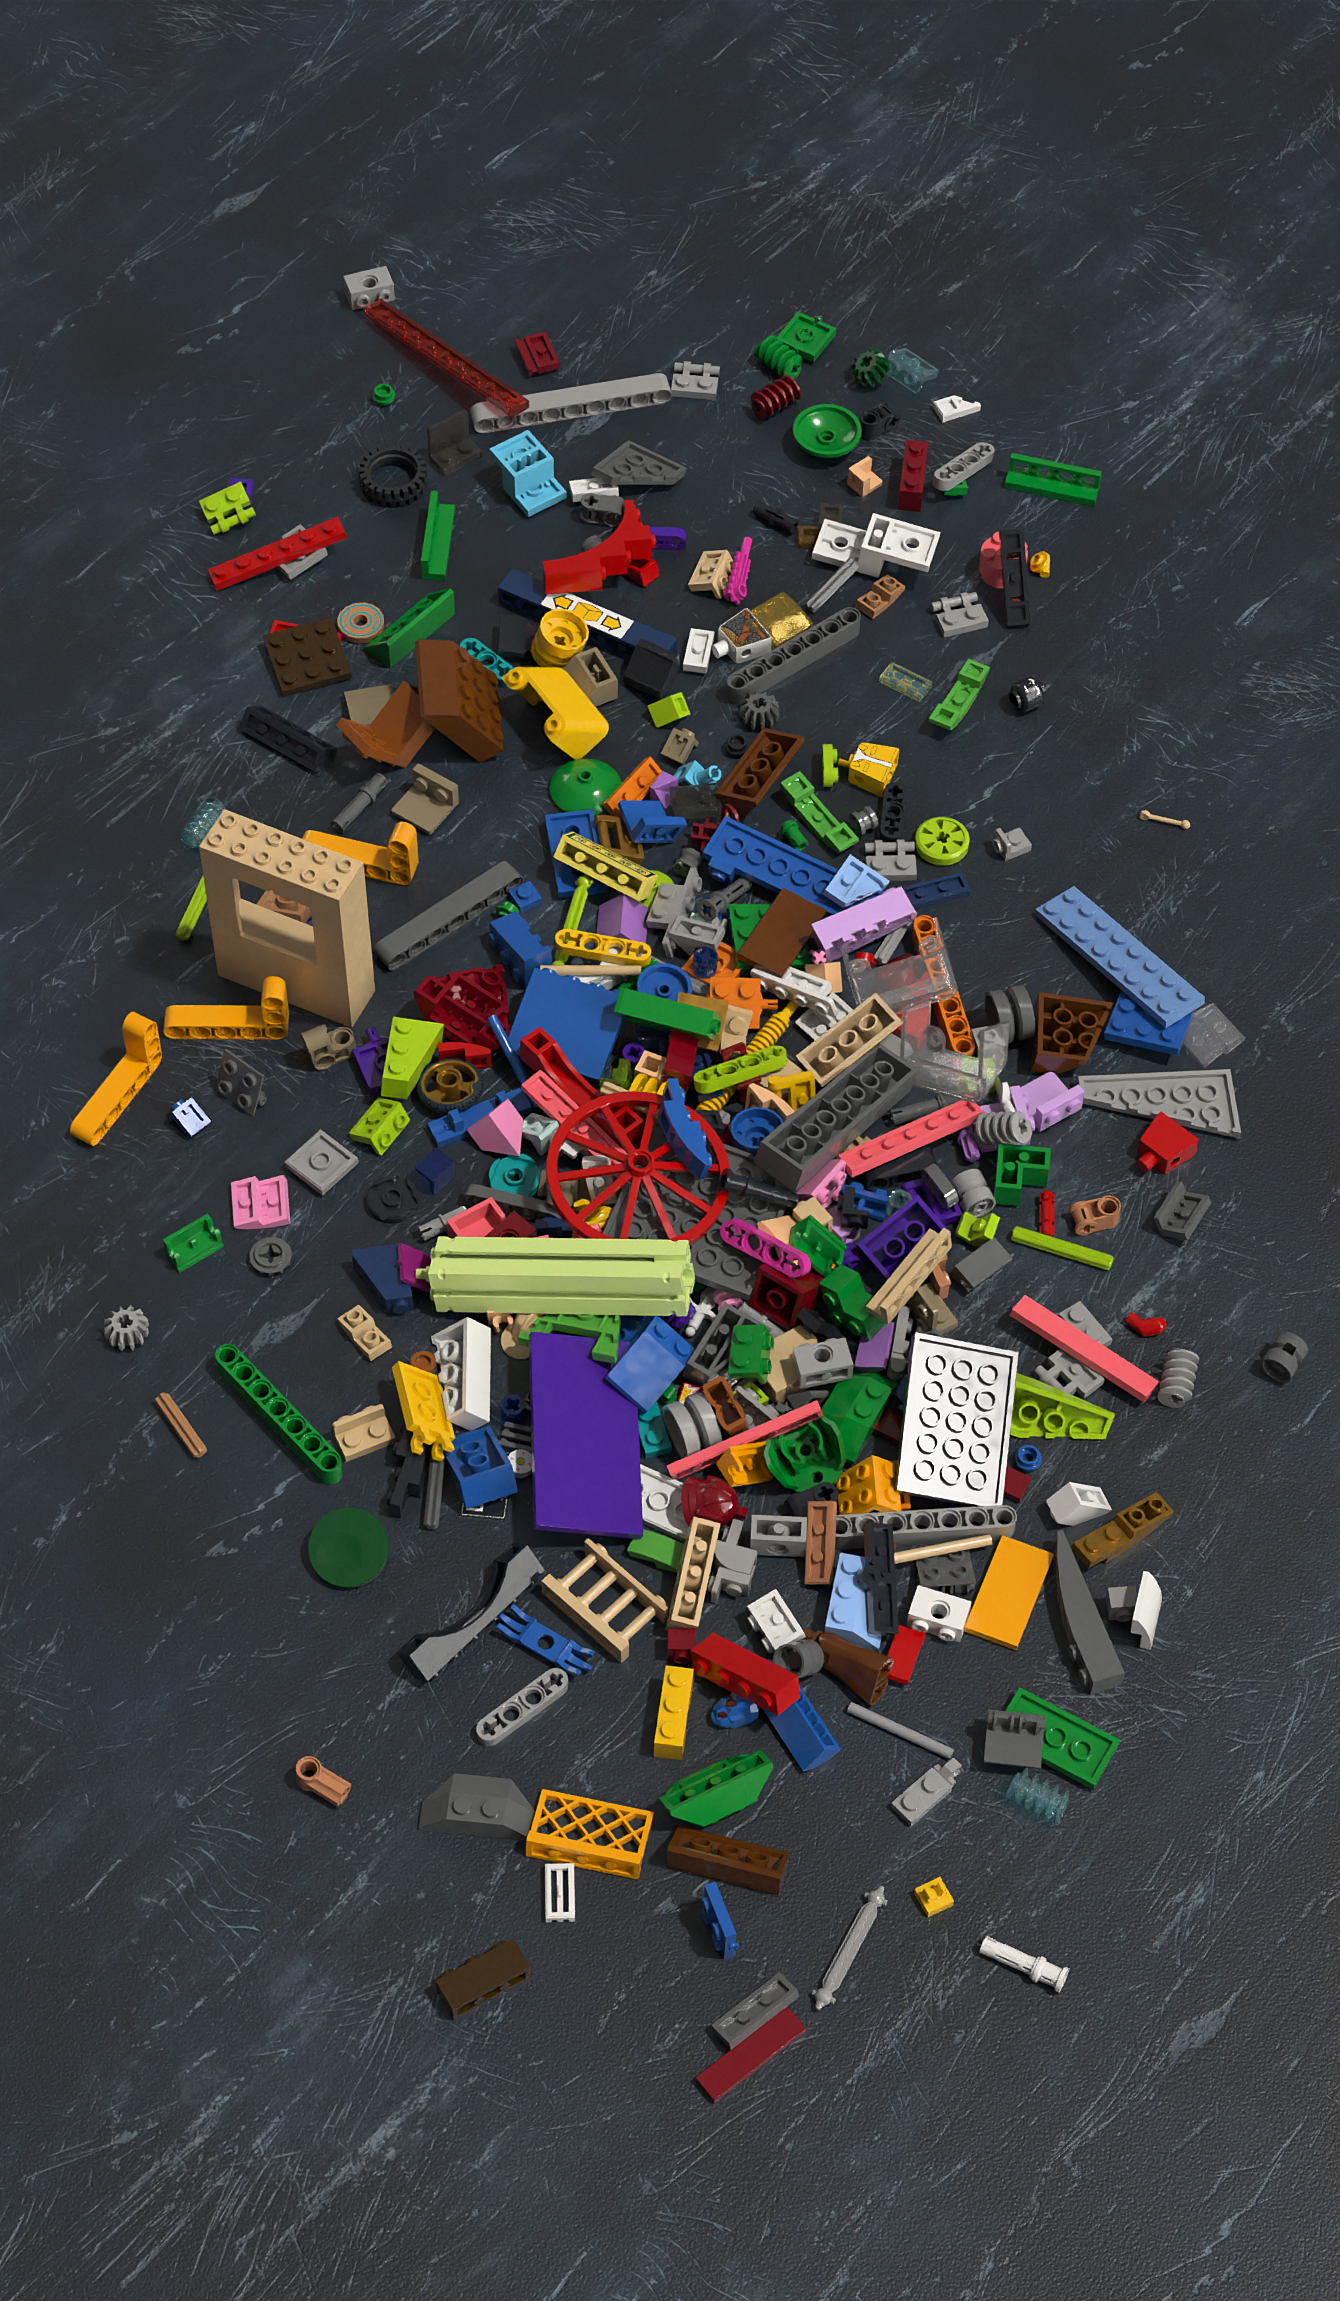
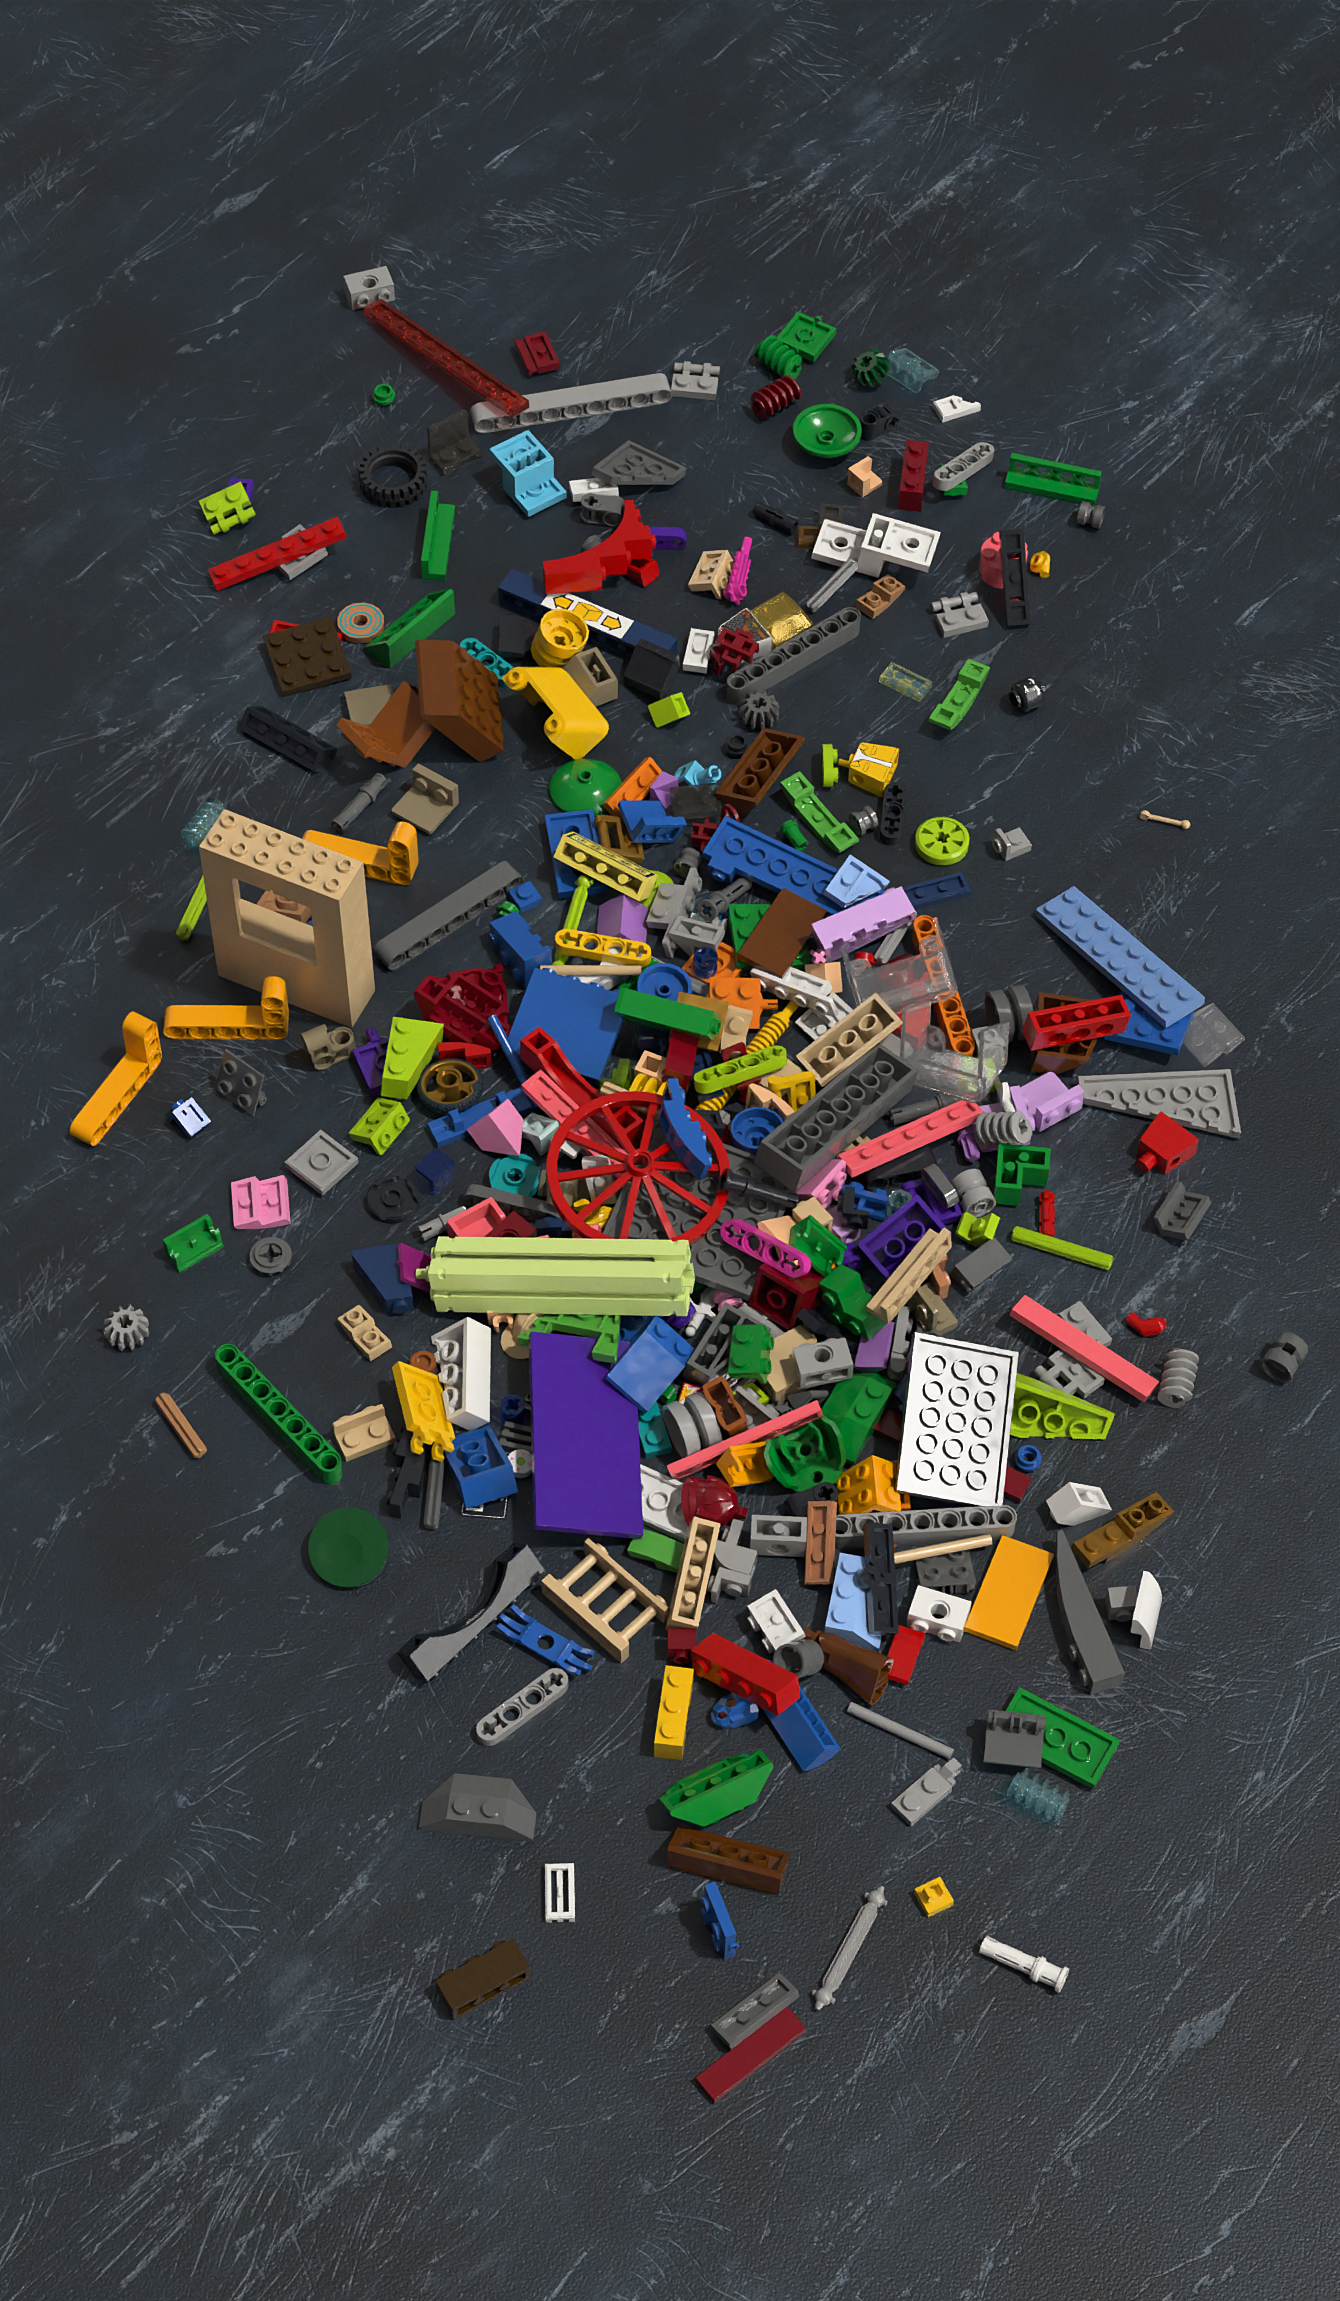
nougat piece [296,1756,352,1807] -> none
light orange fence [526,1789,654,1880] -> none
dark purple bush [623,1043,645,1076] -> none
dark tan bracket [661,728,699,765] -> none
light grey plate [865,839,917,881] -> none
nougat piece [1068,1196,1121,1236] -> none
none -> dark red piece [710,628,759,675]
none -> red brick [1022,995,1131,1051]
none -> flat silver wheel [1077,501,1105,529]

